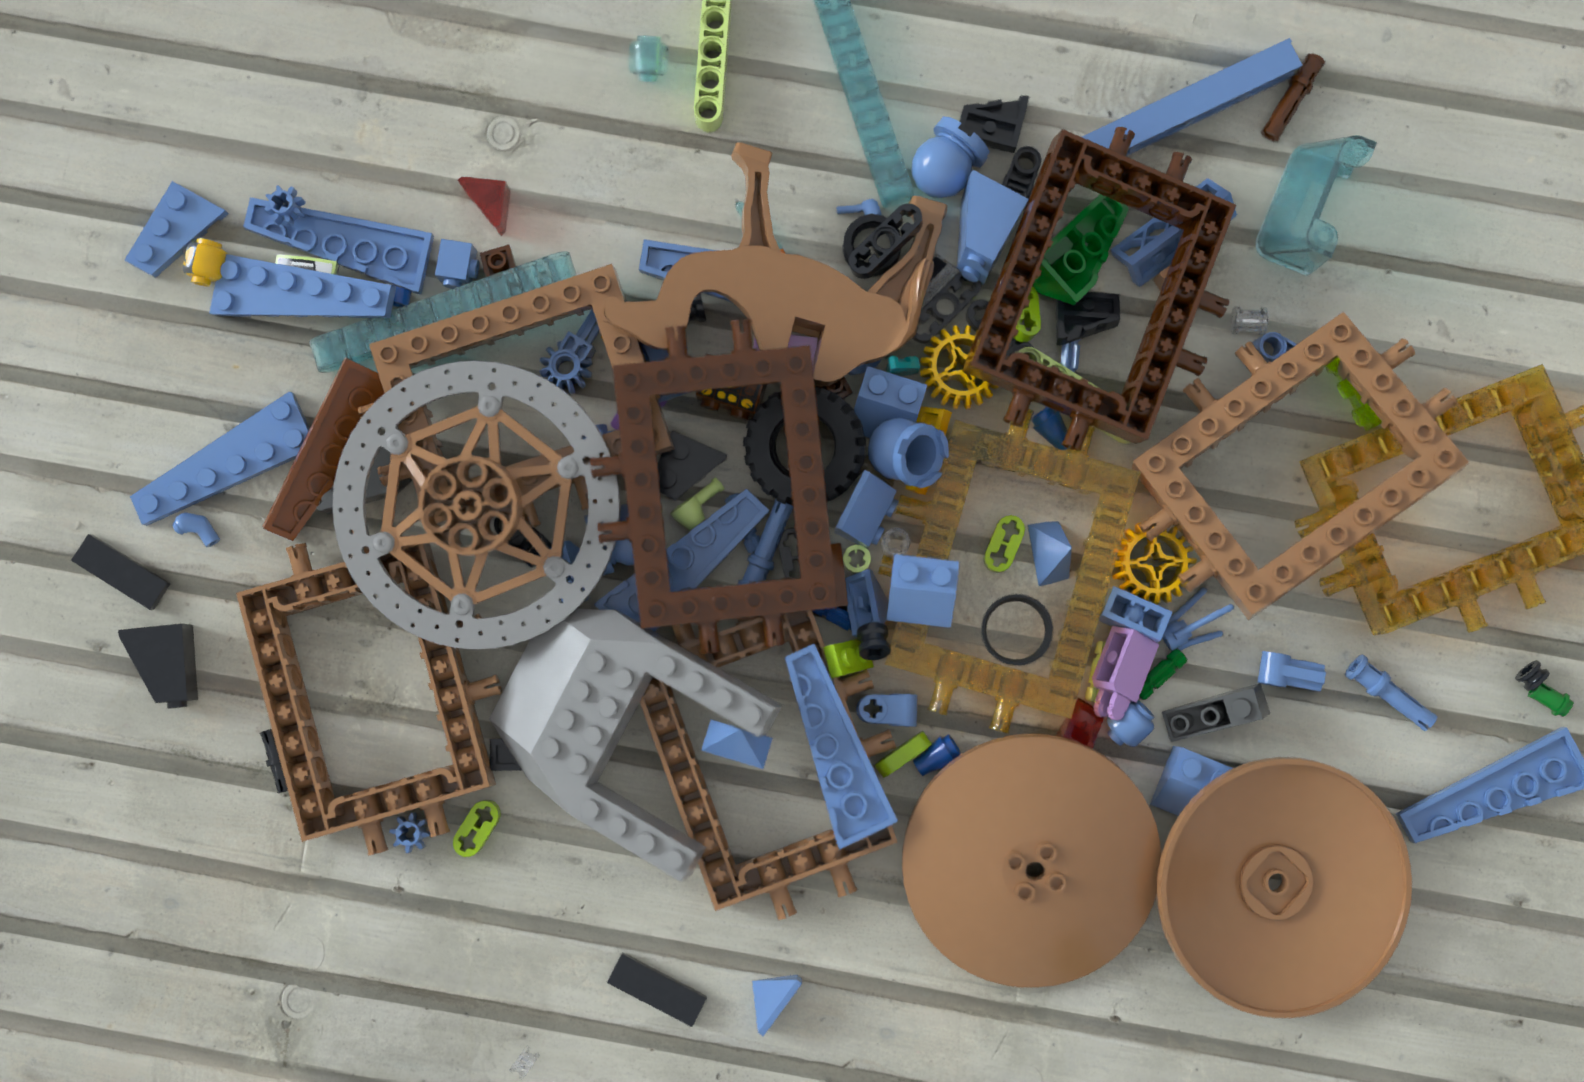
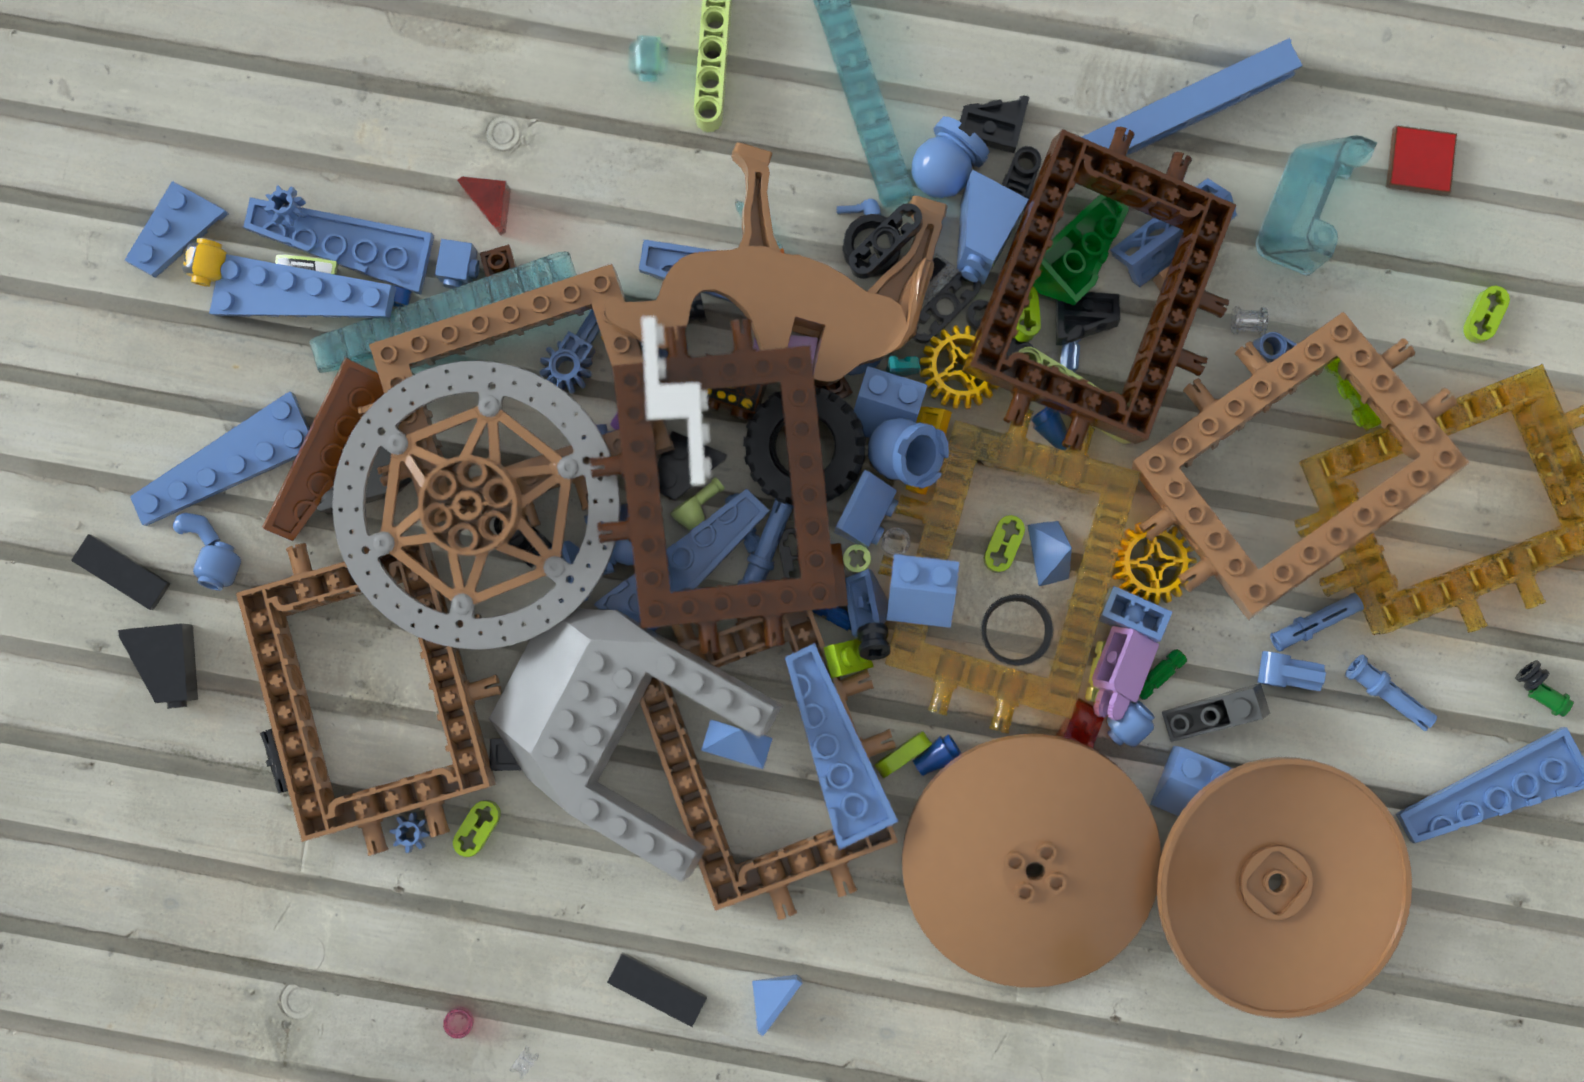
medium blue piece [856,694,918,727] -> none
medium blue plant [1162,587,1234,651] -> none
reddish brown pin [1261,53,1325,142] -> none
none -> medium blue head [193,542,241,591]
none -> clear pink bush [443,1007,474,1039]
none -> white bracket [642,317,711,485]
none -> medium blue pin [1270,593,1364,652]
none -> red tile [1386,125,1457,196]
none -> lime beam [1463,286,1510,343]

